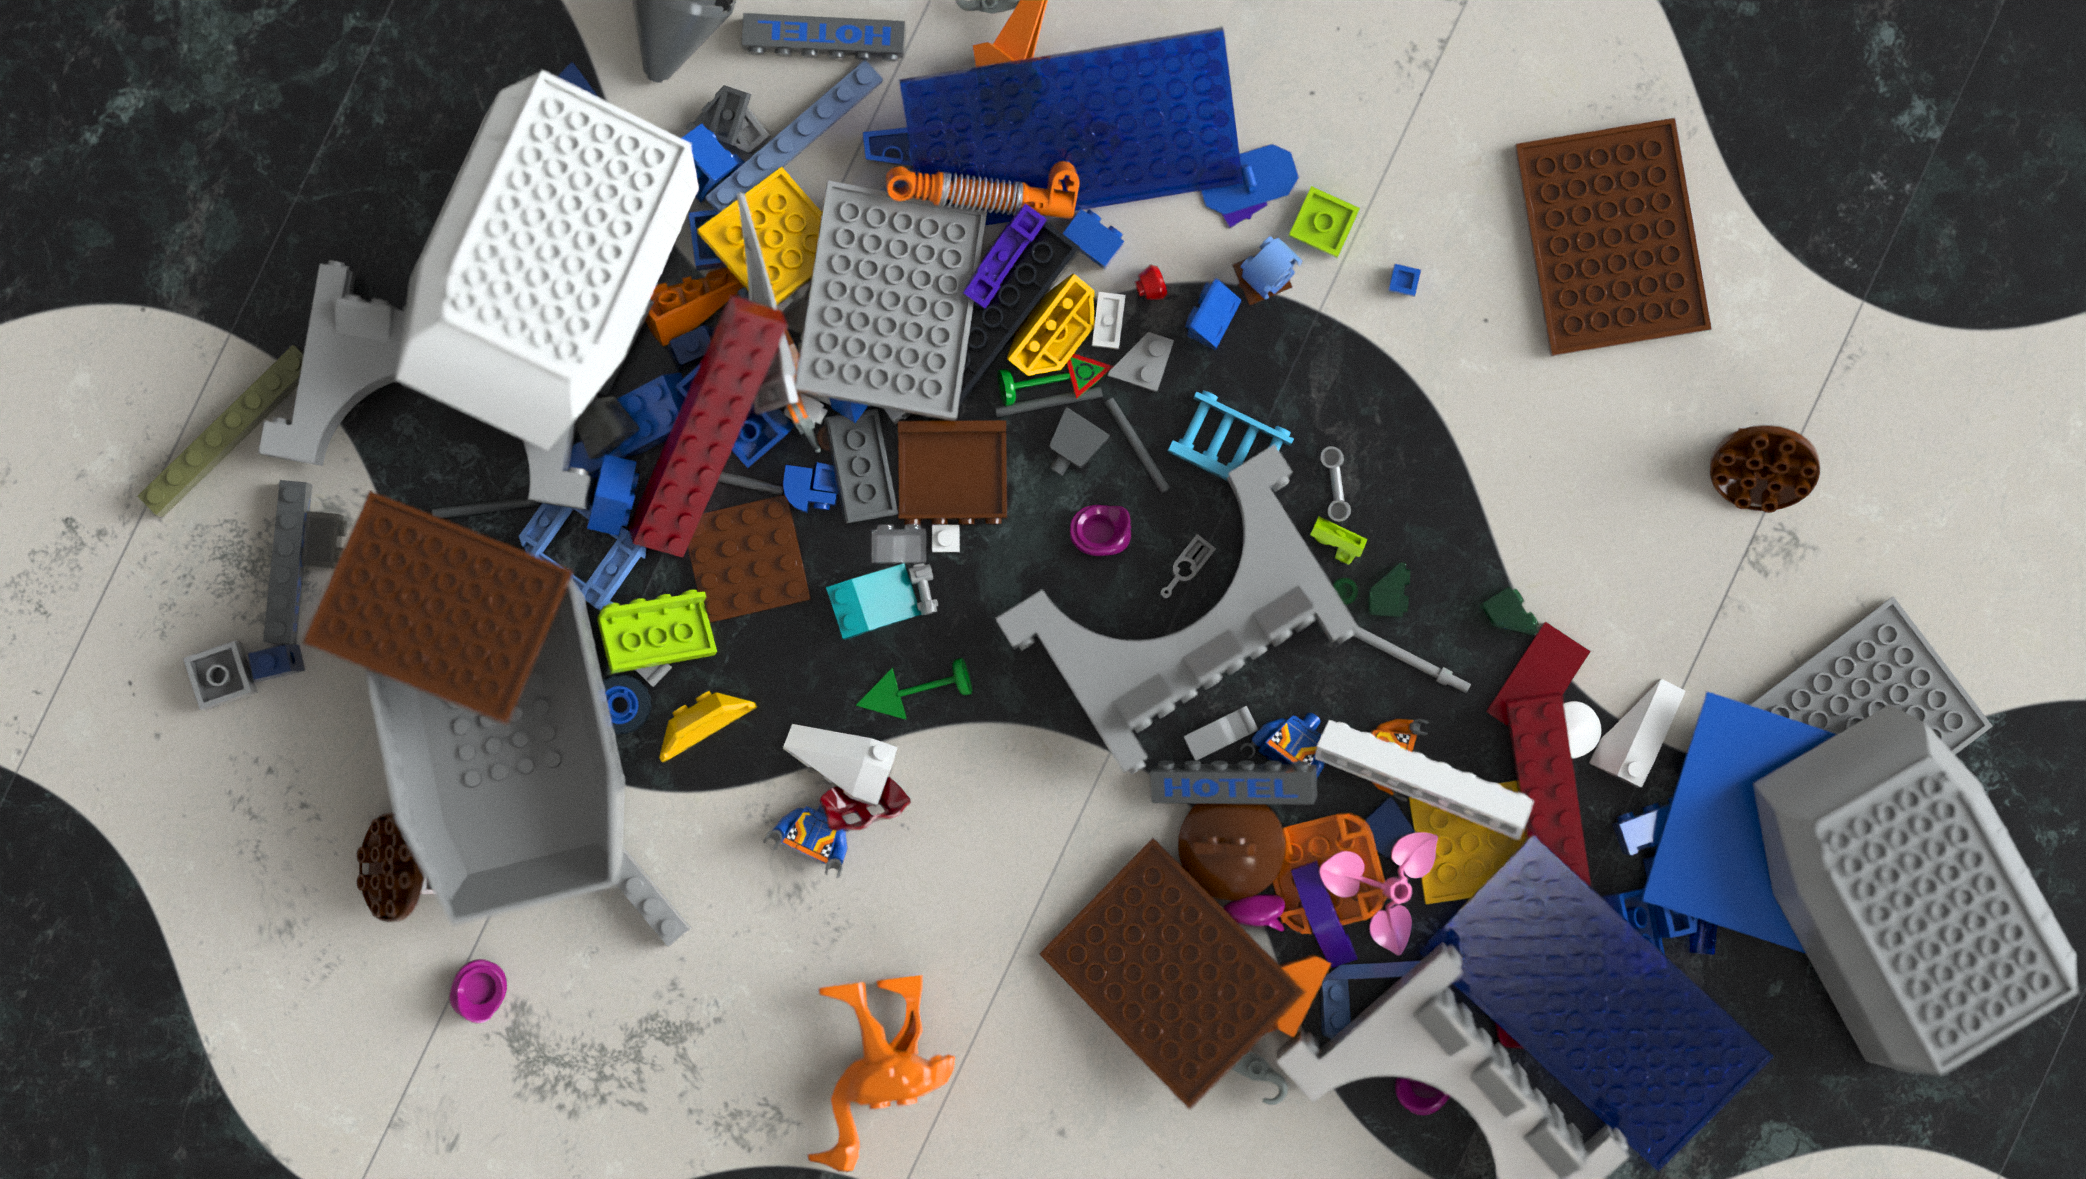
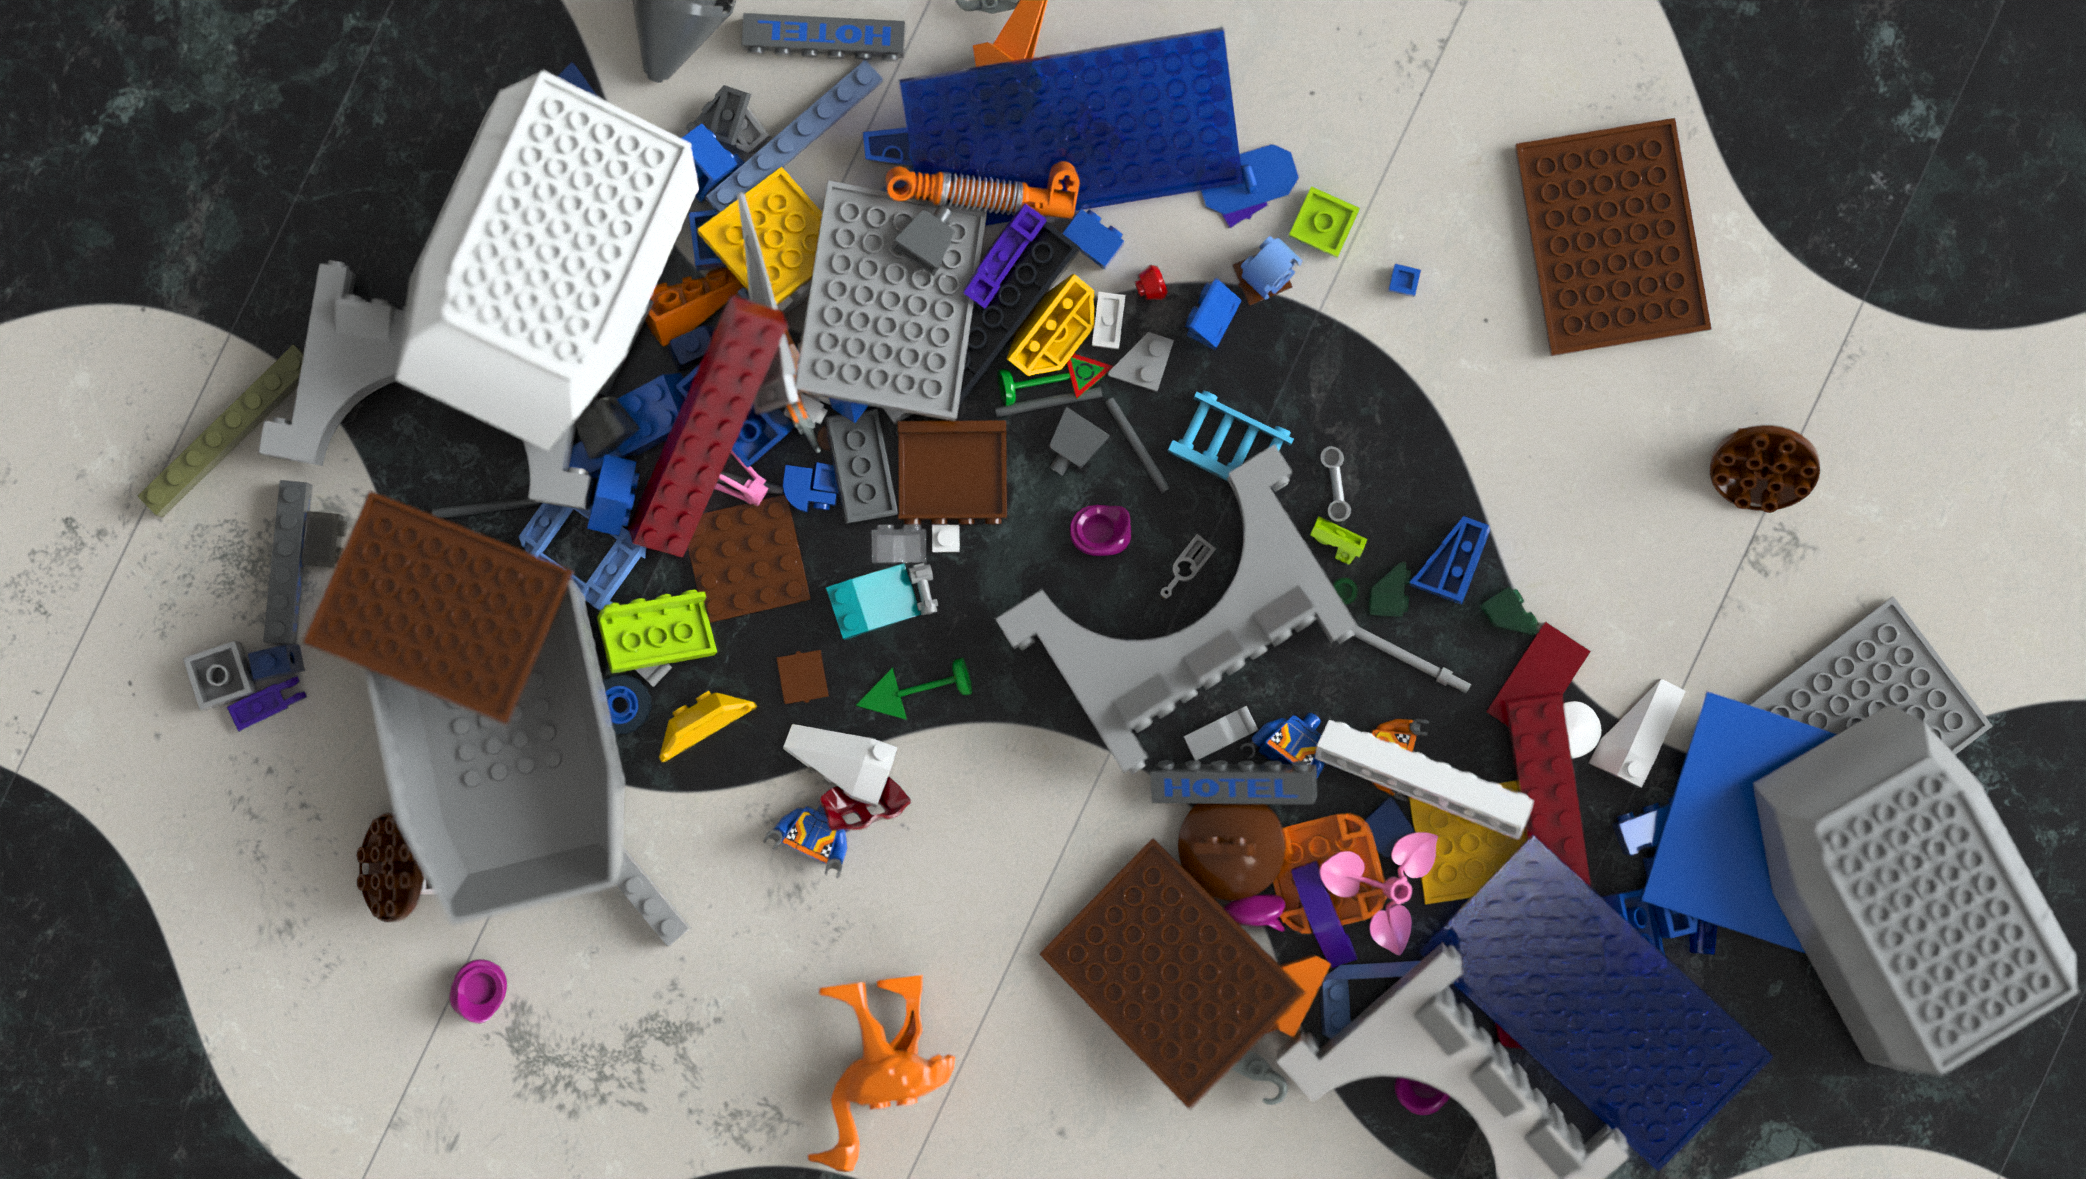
none -> dark purple hinge [227,676,307,732]
none -> bright pink plant [714,450,769,506]
none -> reddish brown piece [777,650,829,704]
none -> dark grey torso [891,205,955,275]
none -> blue wedge [1409,516,1491,605]

